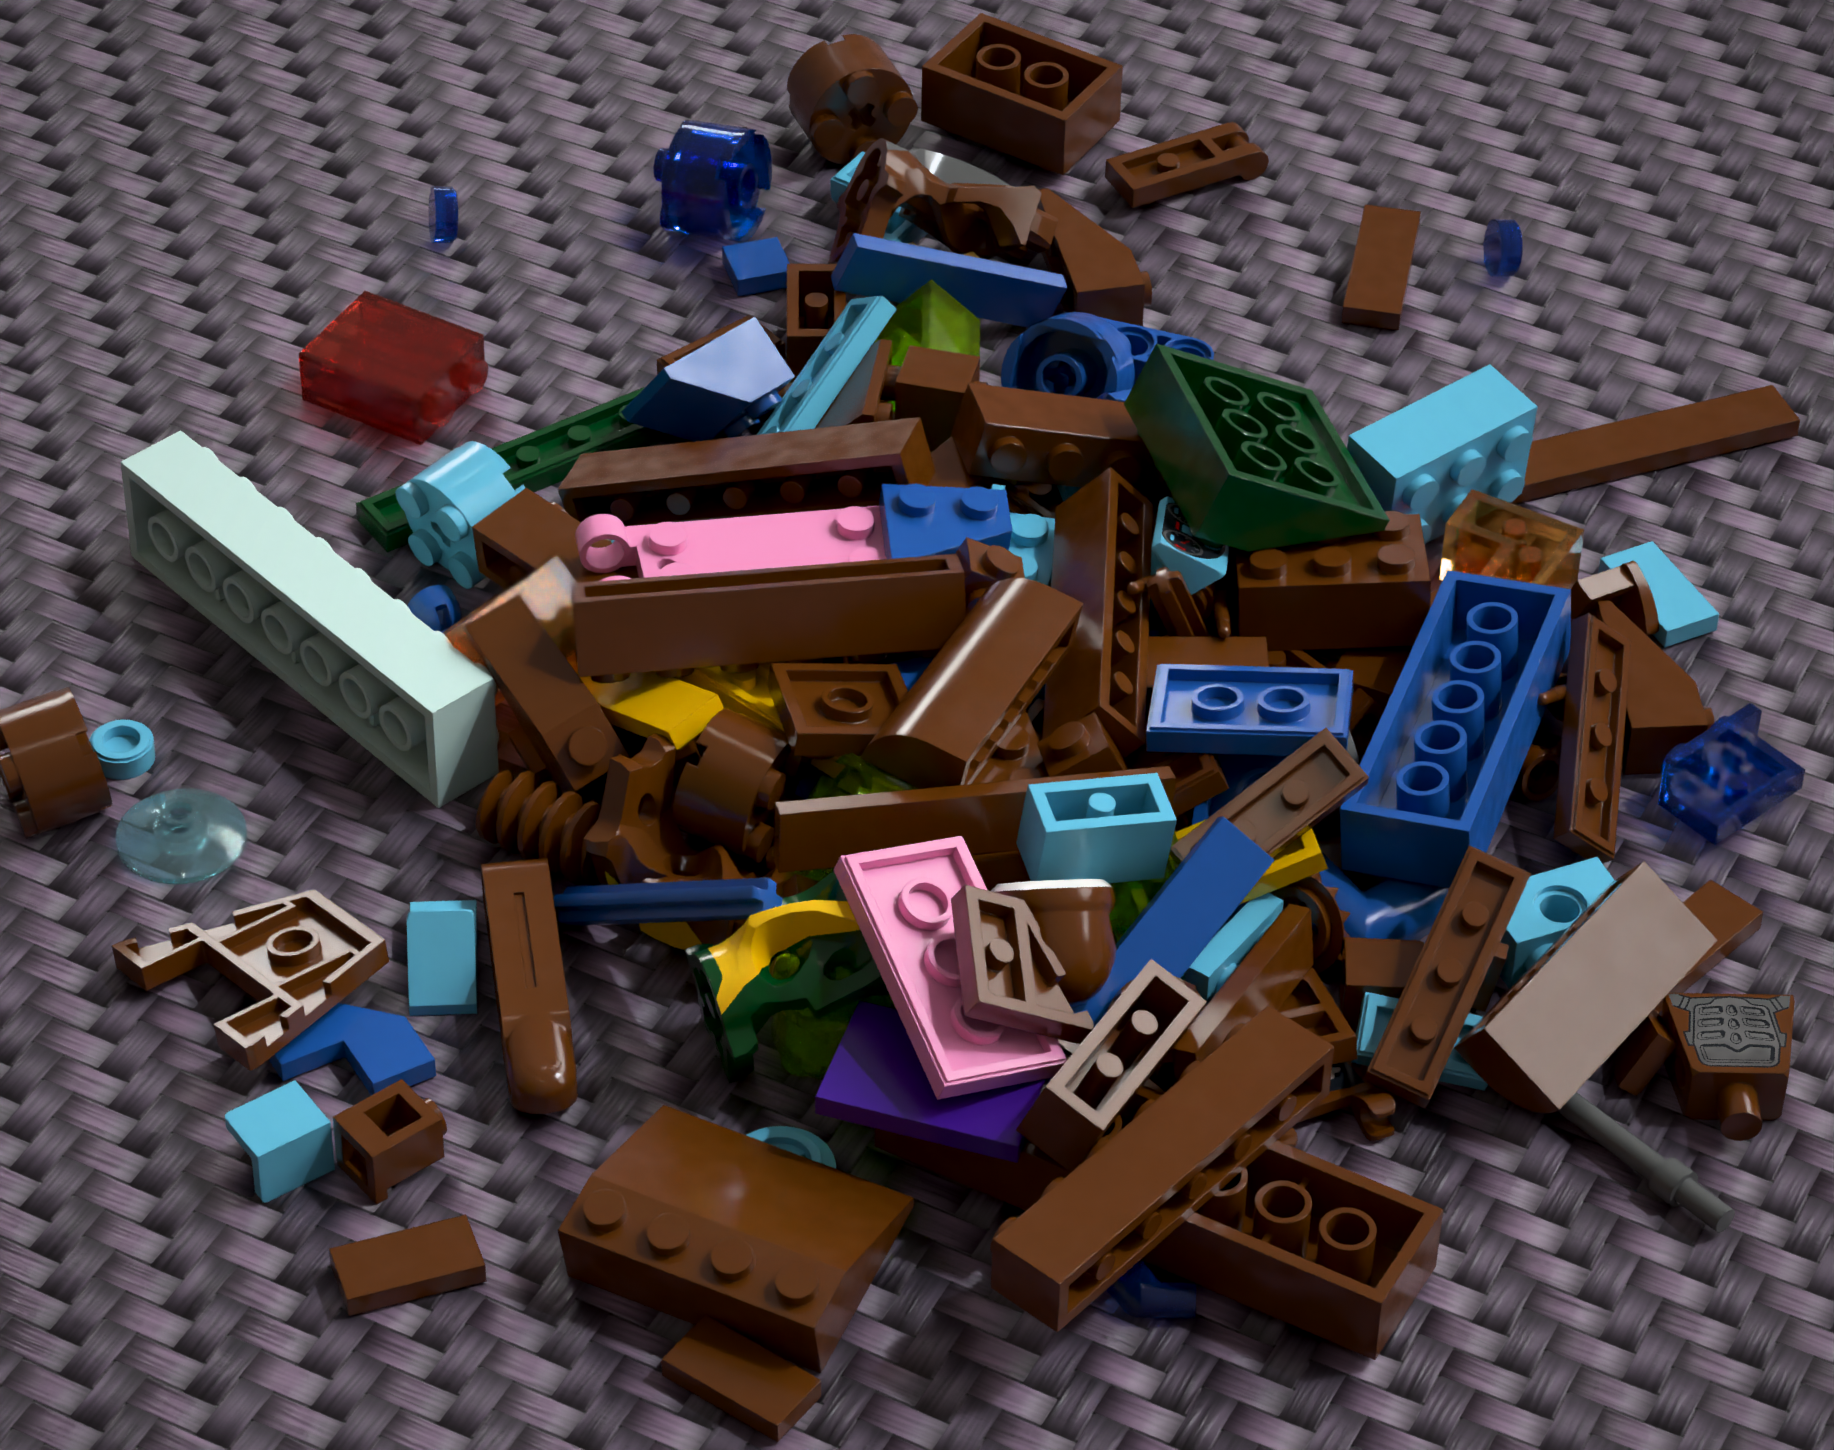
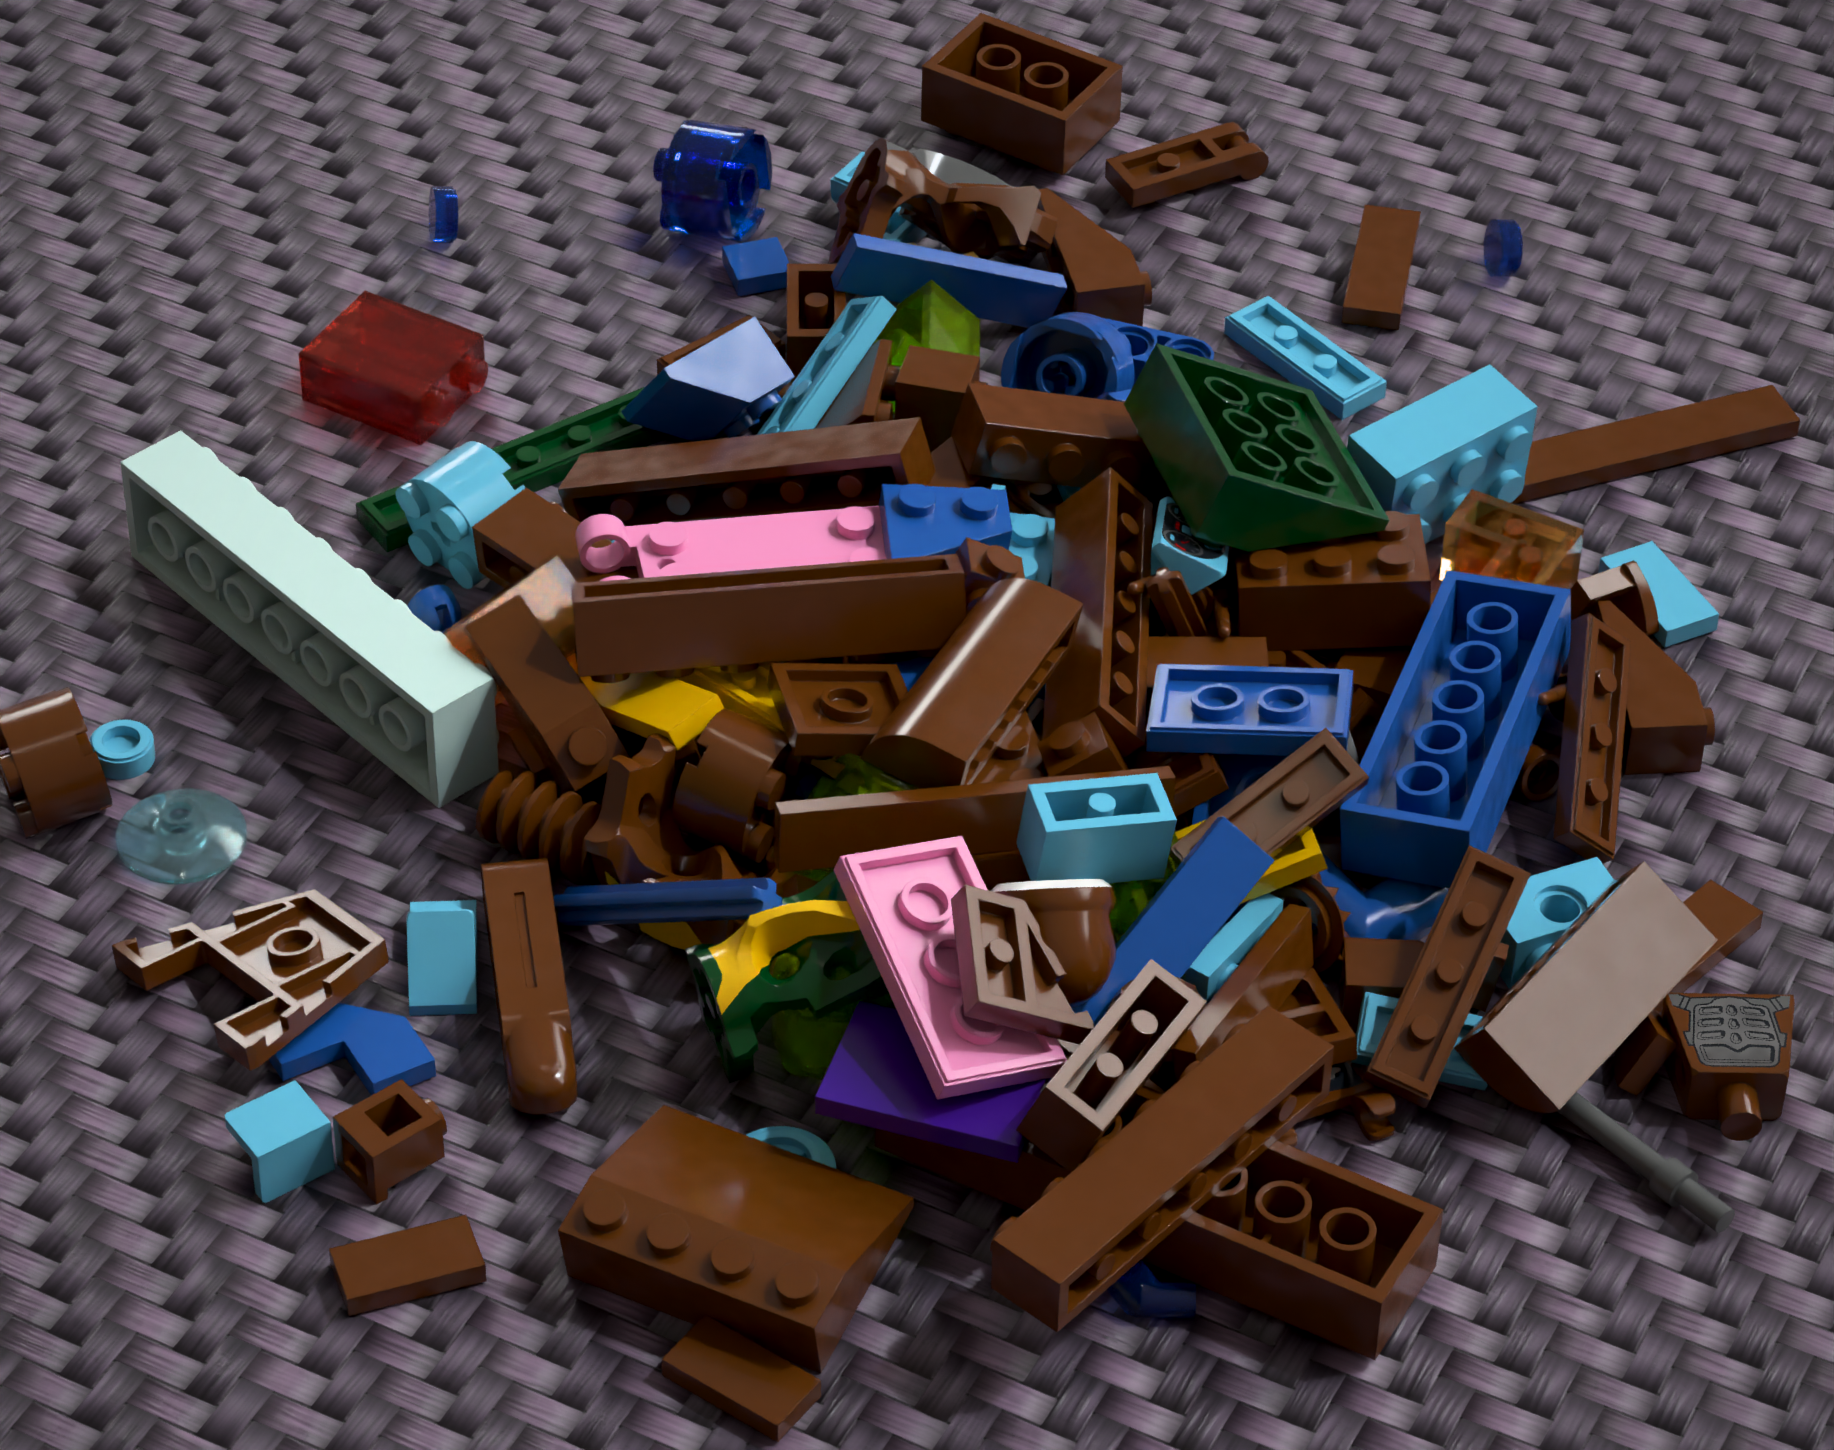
reddish brown brick [787,34,918,165] -> none
clear blue bracket [1658,703,1805,845] -> none
none -> medium azure tile [1224,296,1387,420]

